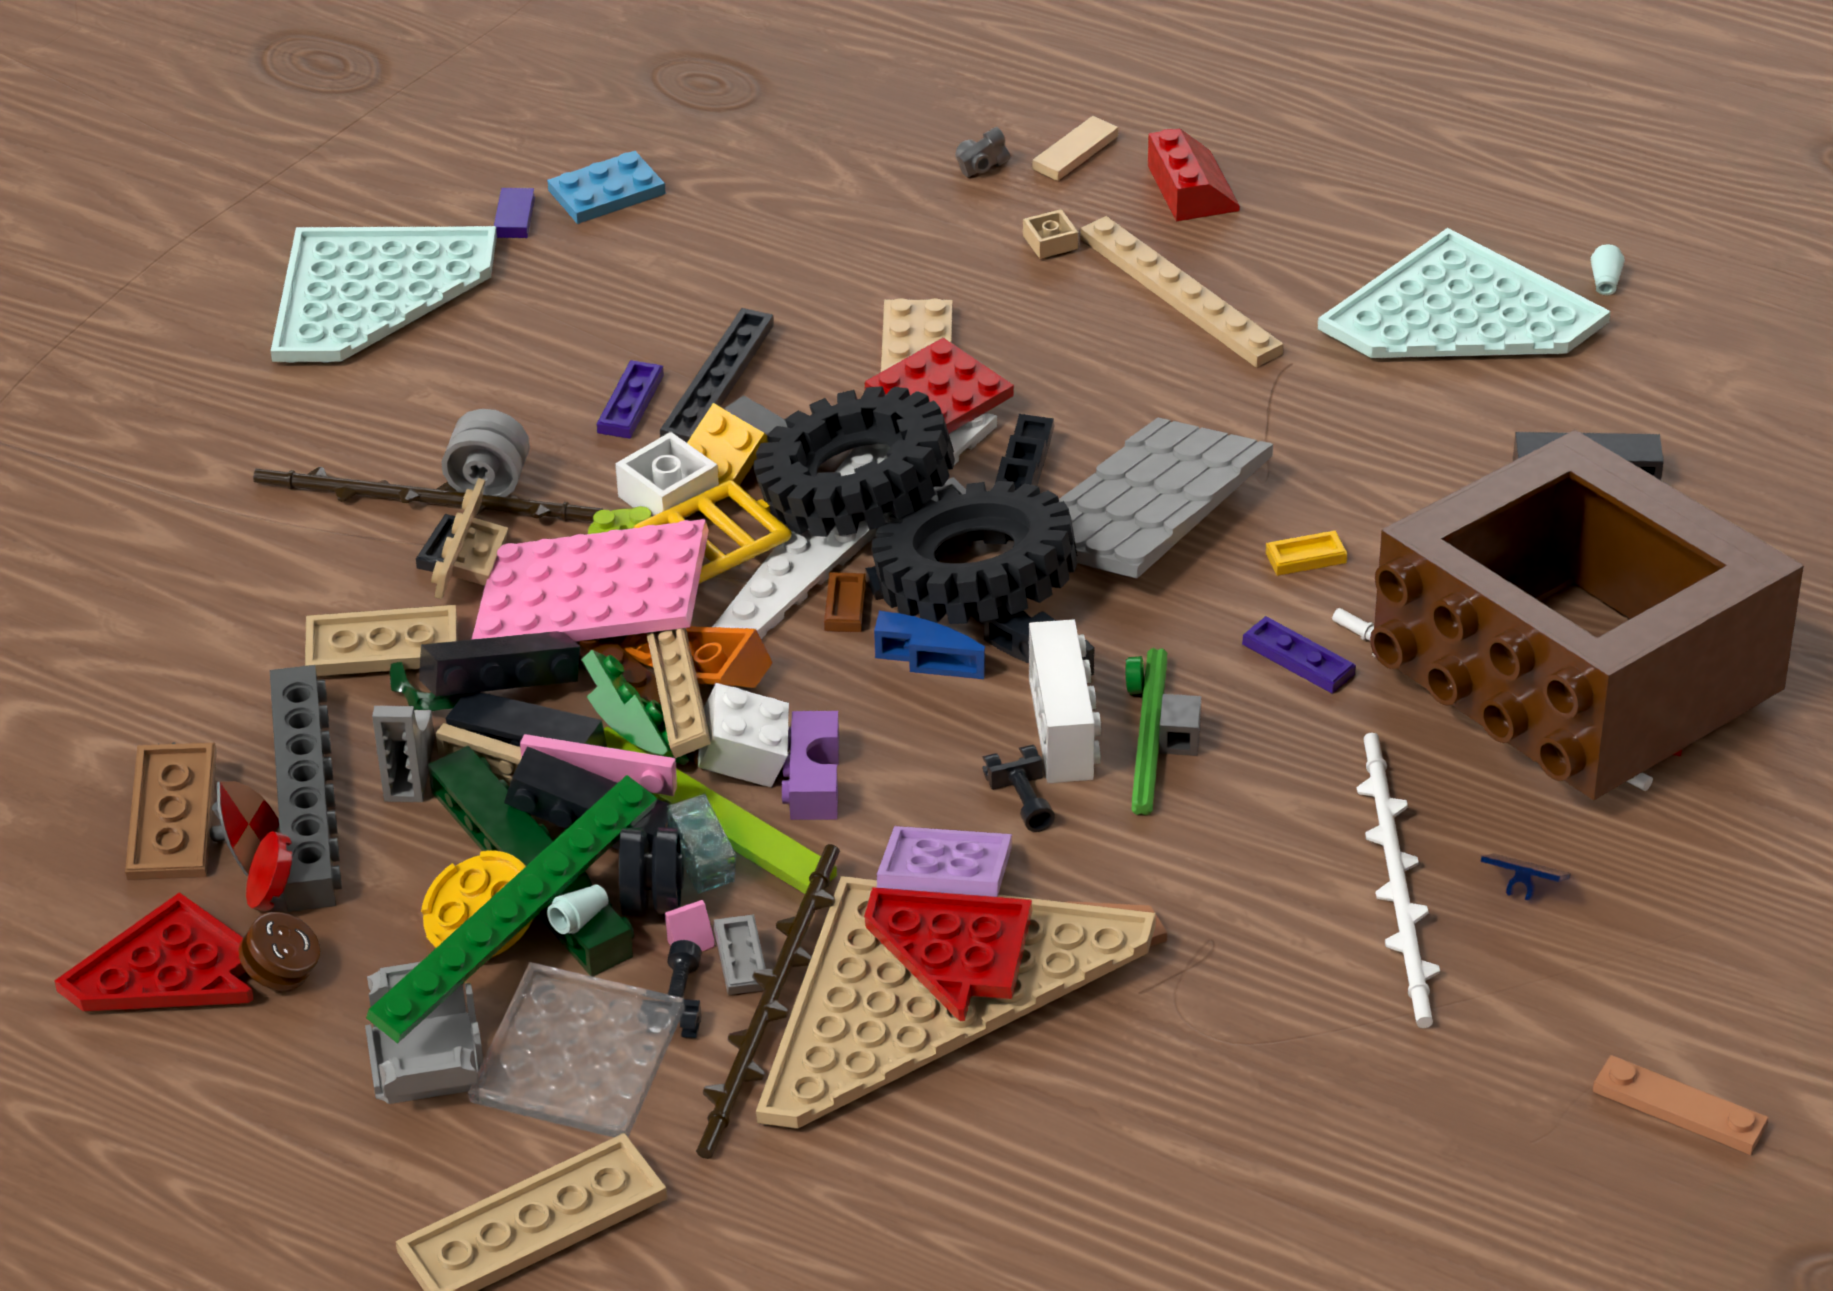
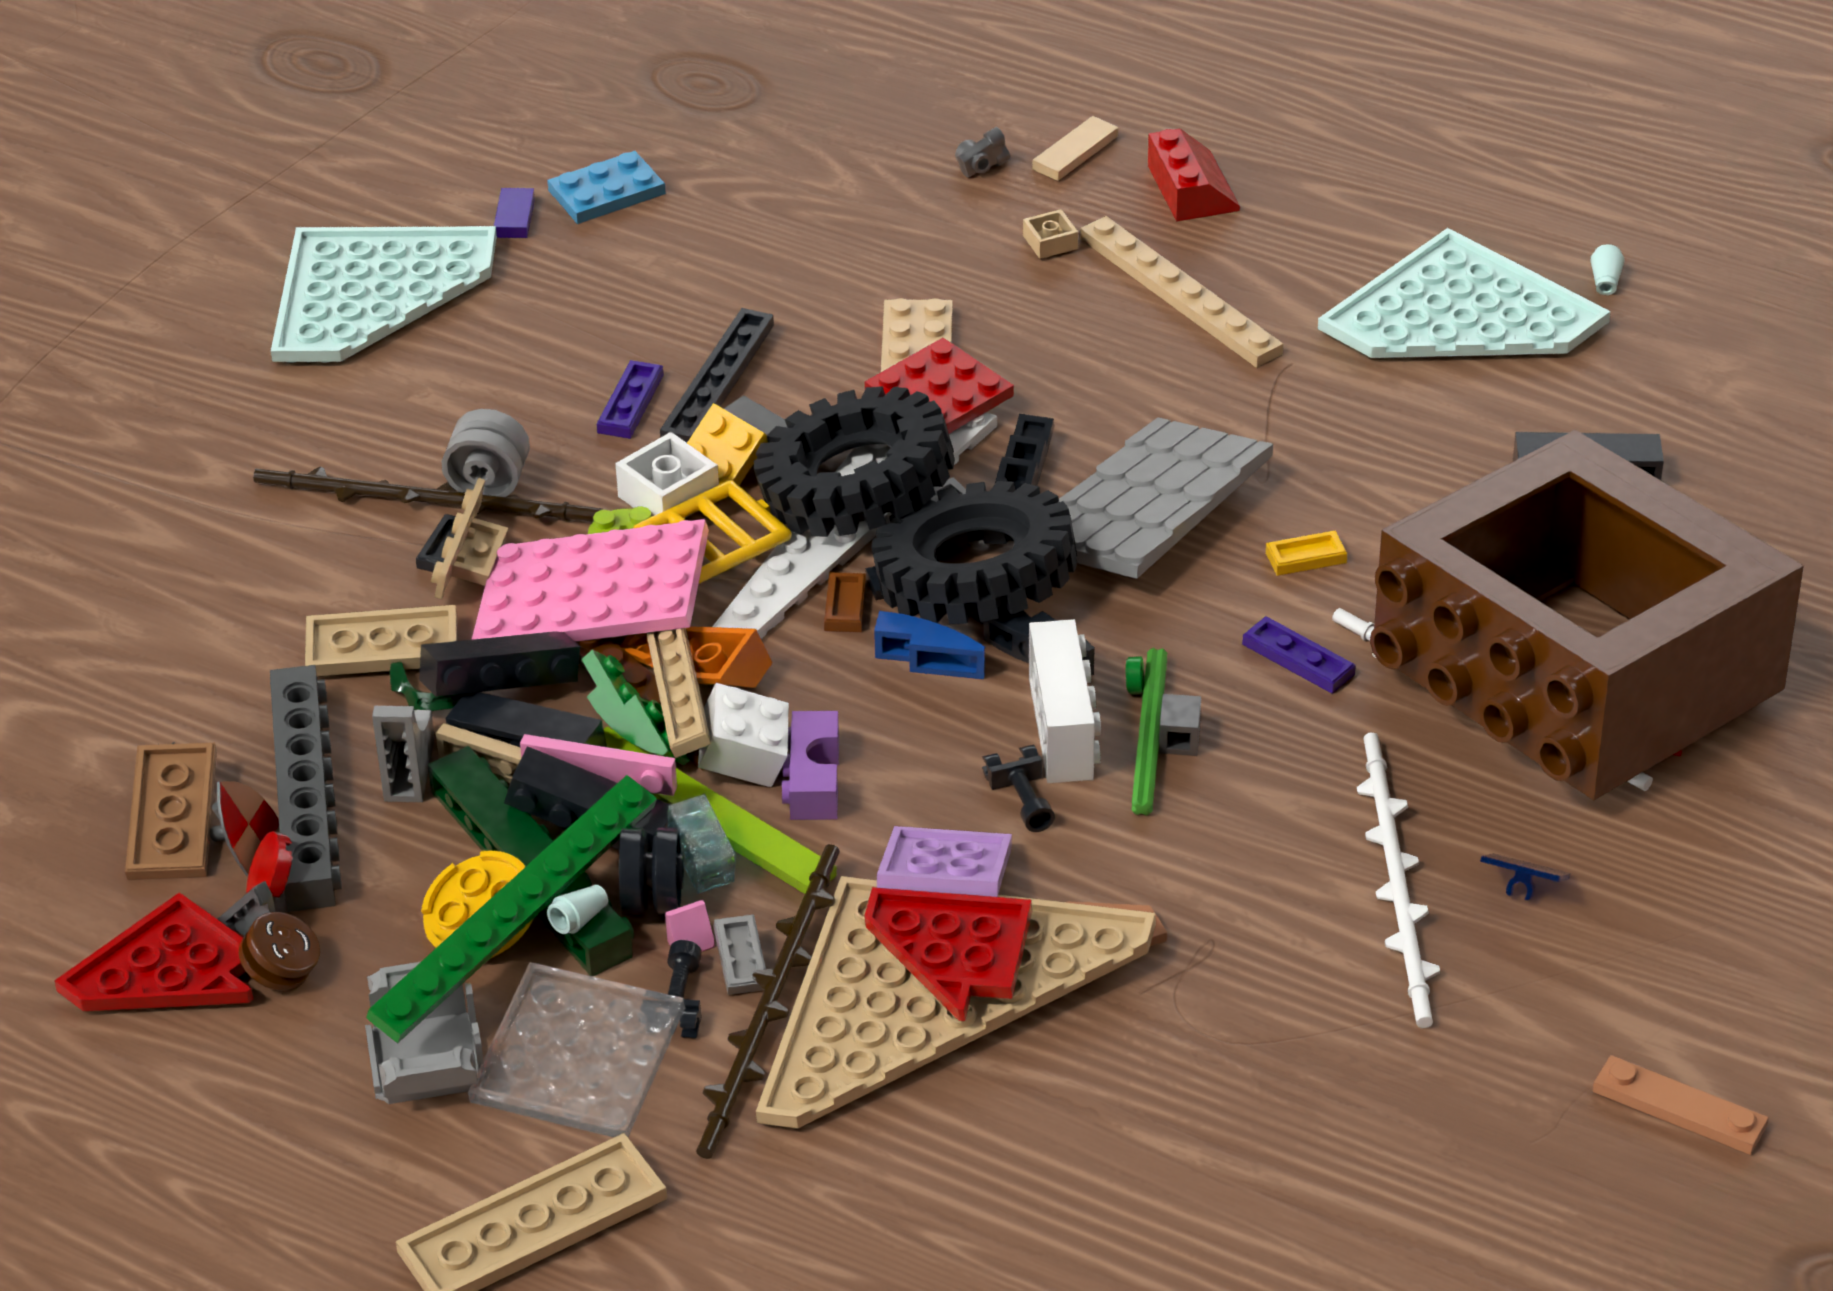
none -> dark grey plate [218,881,275,935]

